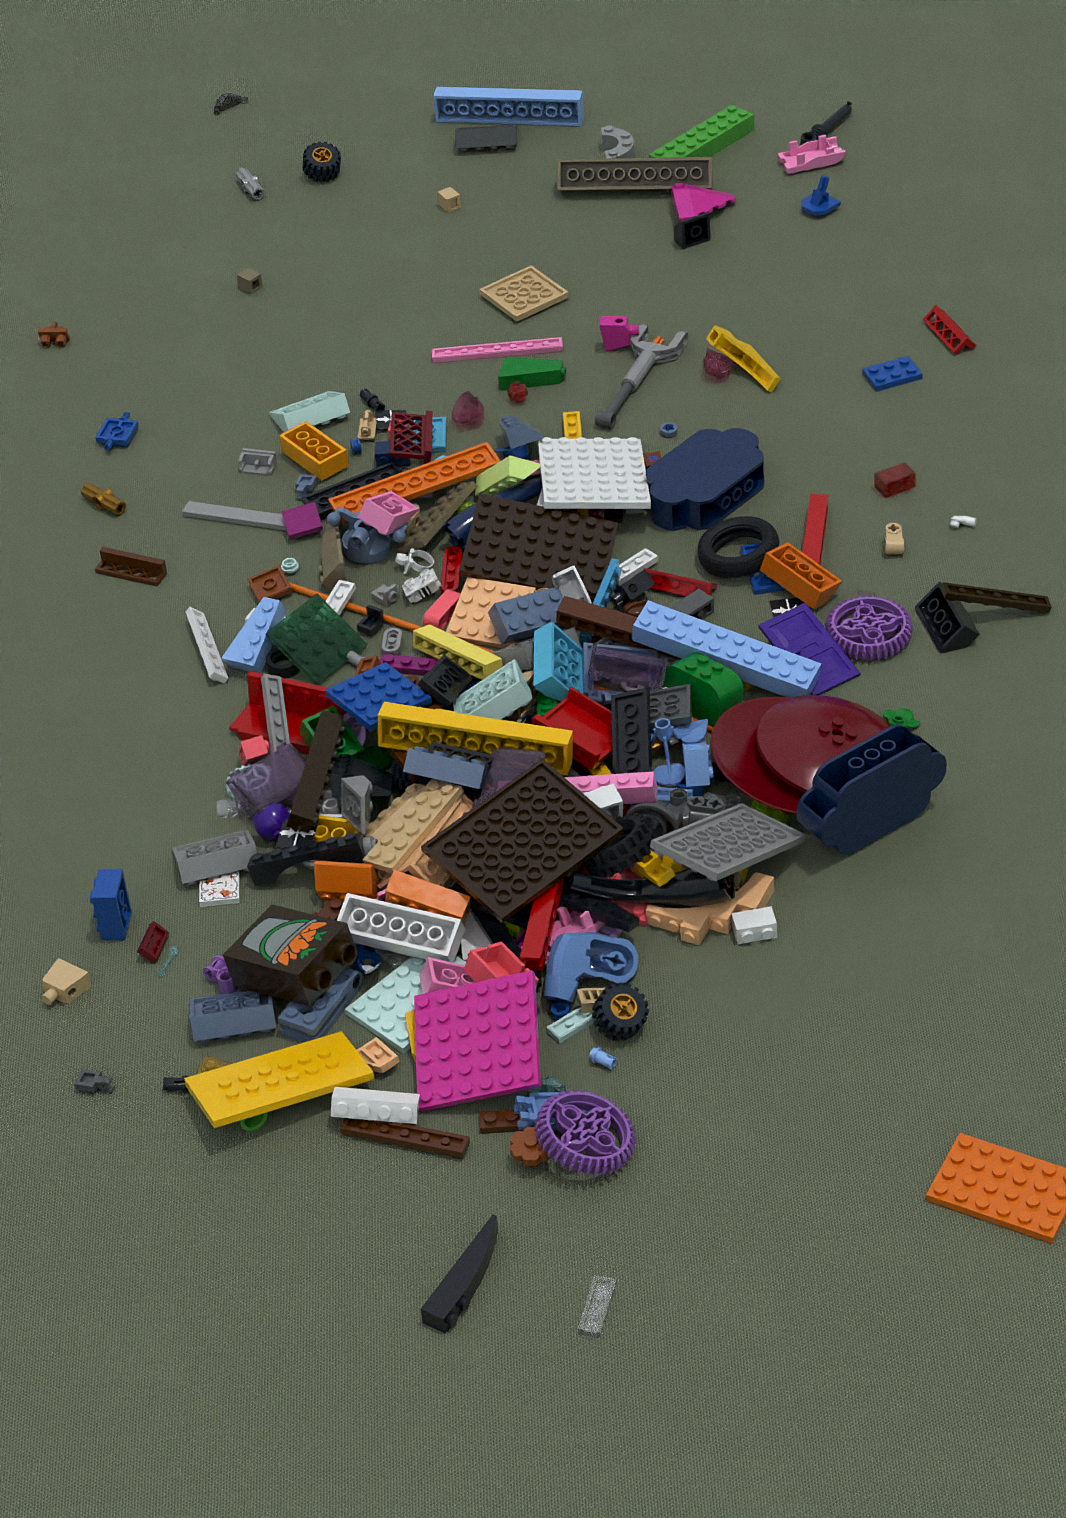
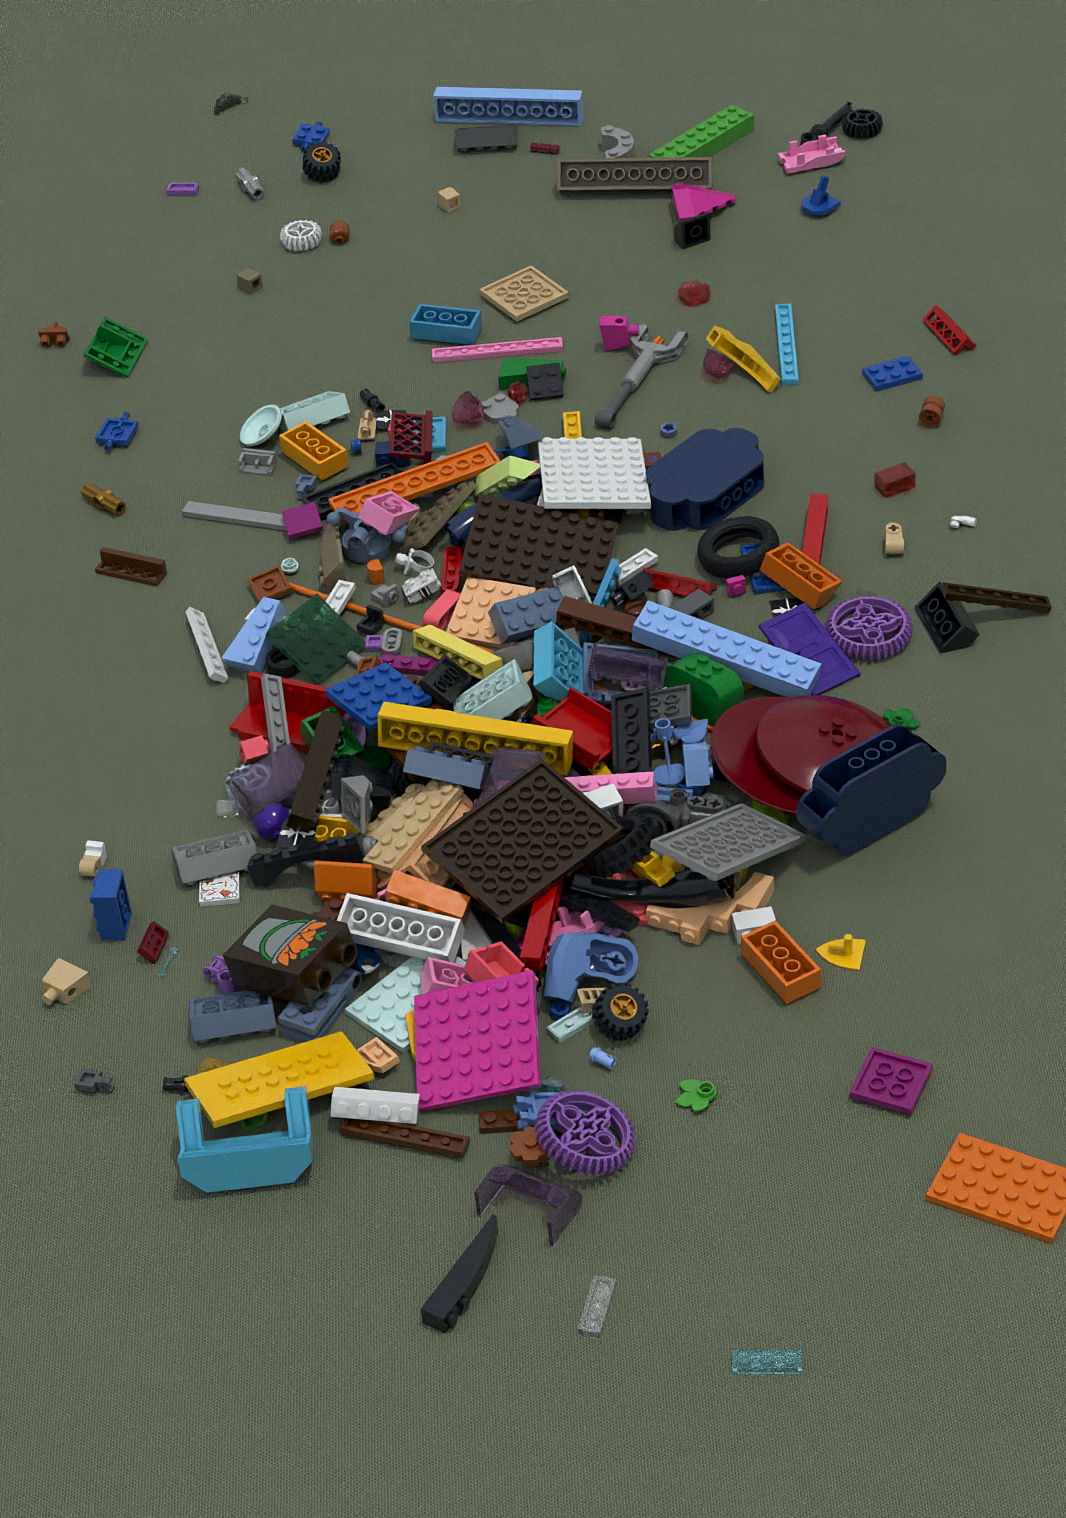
none -> leg [79,840,107,877]
none -> green slope [83,316,148,378]
none -> medium lavender tile [166,183,199,196]
none -> medium azure wedge [176,1086,313,1193]
none -> light aqua dish [240,405,282,446]
none -> white gear [280,220,322,252]
none -> blue plate [292,121,330,153]
none -> dark orange head [330,220,350,244]
none -> medium lavender tile [364,635,383,652]
none -> orange brick [367,559,385,584]
none -> dark azure brick [409,304,483,345]
none -> clear purple windscreen [474,1164,583,1246]
none -> light grey plate [475,393,519,424]
none -> black plate [526,363,564,400]
none -> dark red axle [530,142,560,154]
none -> light grey cone [656,589,674,608]
none -> bright green plate [675,1079,717,1112]
none -> clear red plate [678,281,710,306]
none -> dark pink plate [726,575,746,598]
none -> clear light blue plate [732,1349,803,1374]
none -> orange brick [741,920,822,1004]
none -> medium azure tile [775,304,799,385]
none -> yellow shield [815,934,866,971]
none -> black gear [842,108,883,139]
none -> magenta plate [850,1047,933,1115]
none -> dark orange wheel [919,395,945,427]

